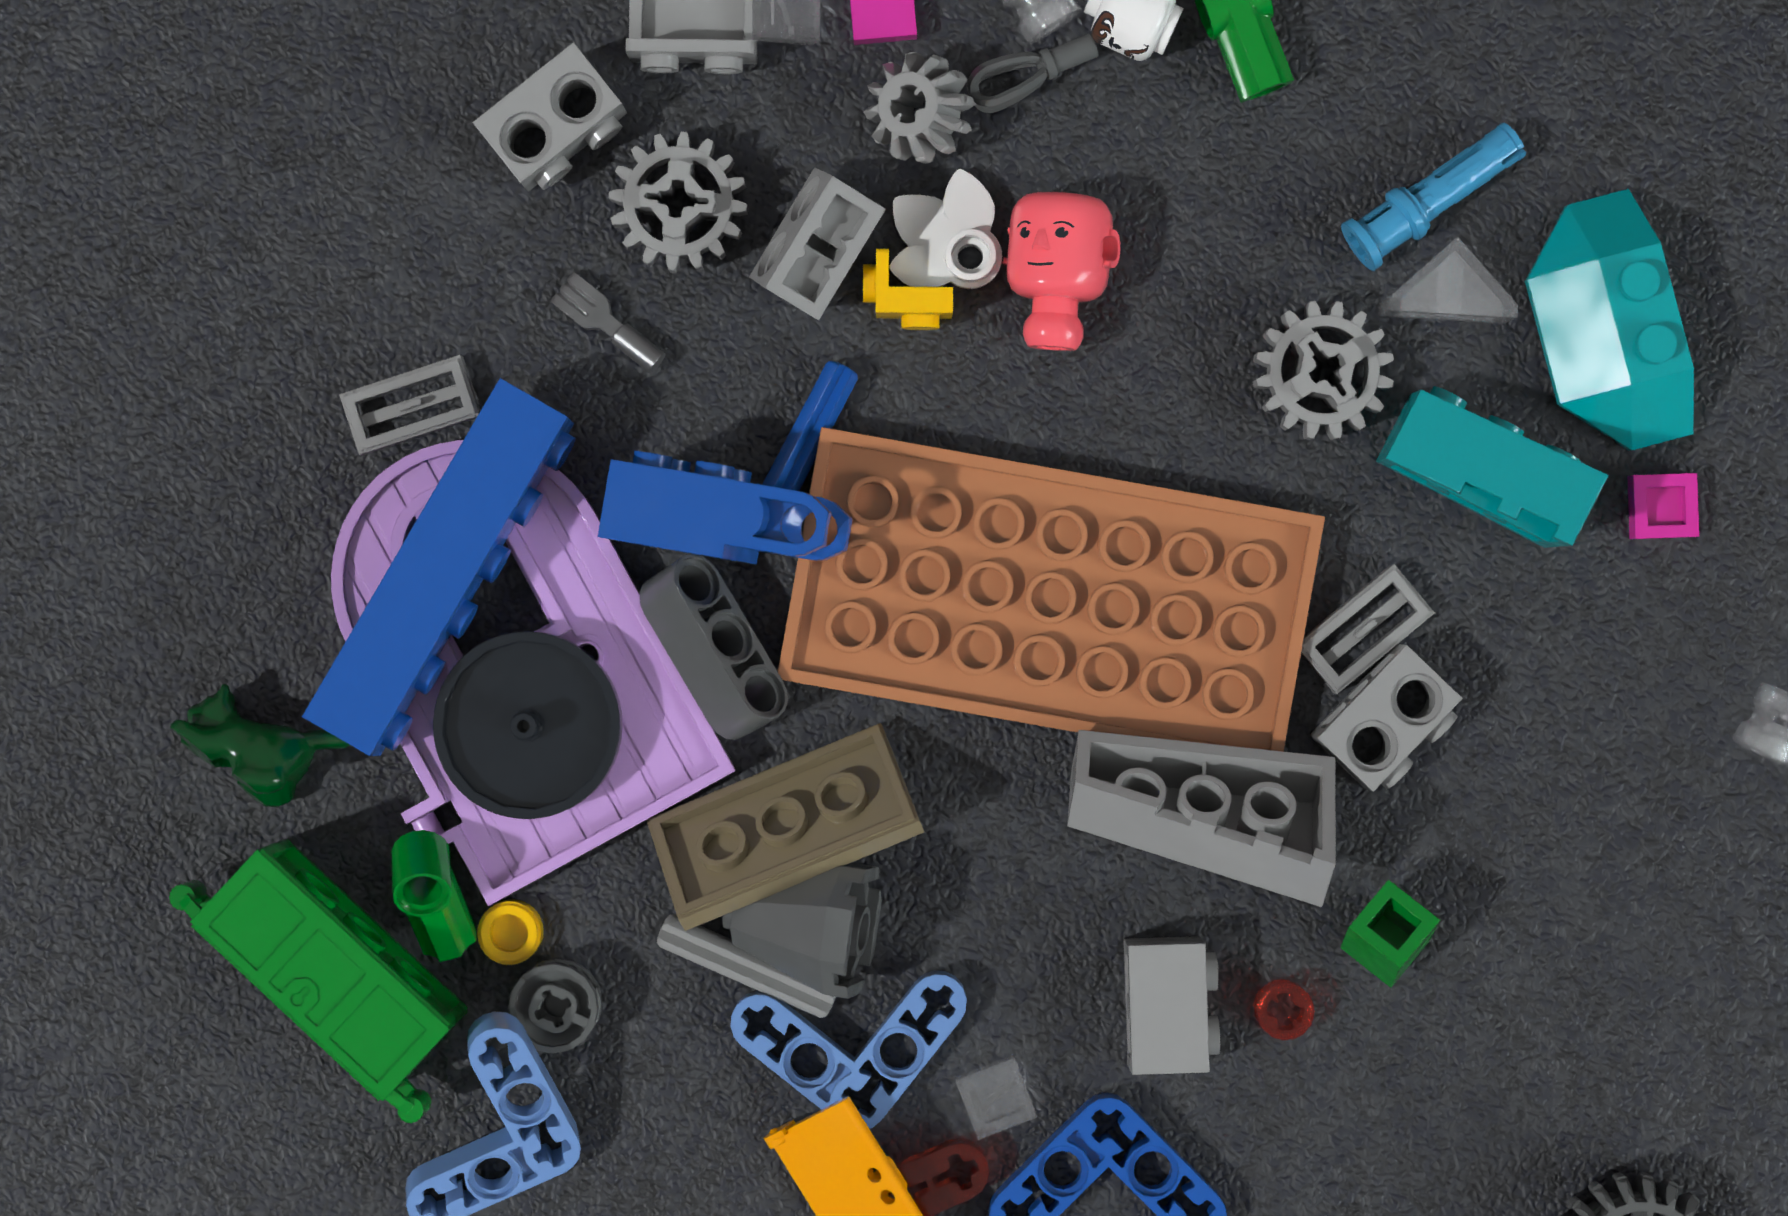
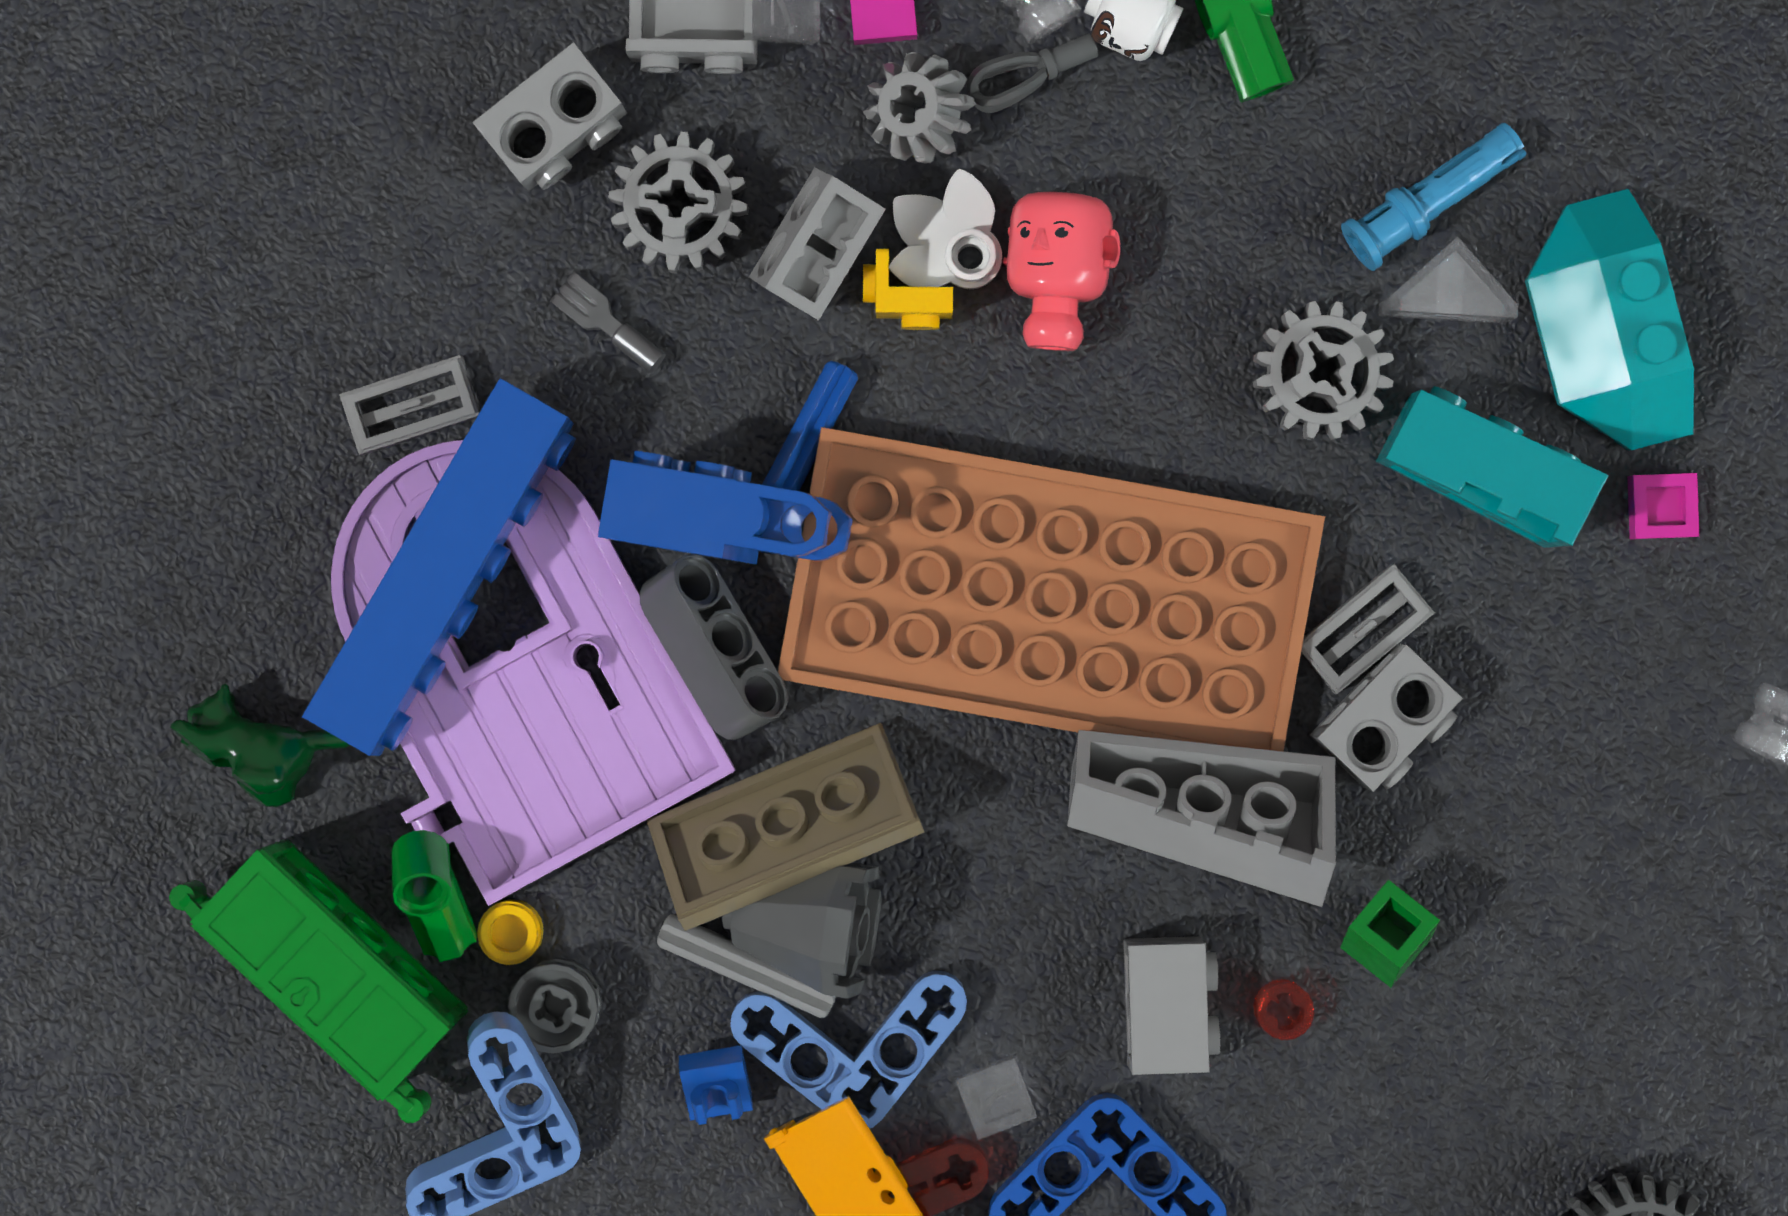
black piece [433,632,623,819] -> none
none -> blue tile [679,1045,753,1125]

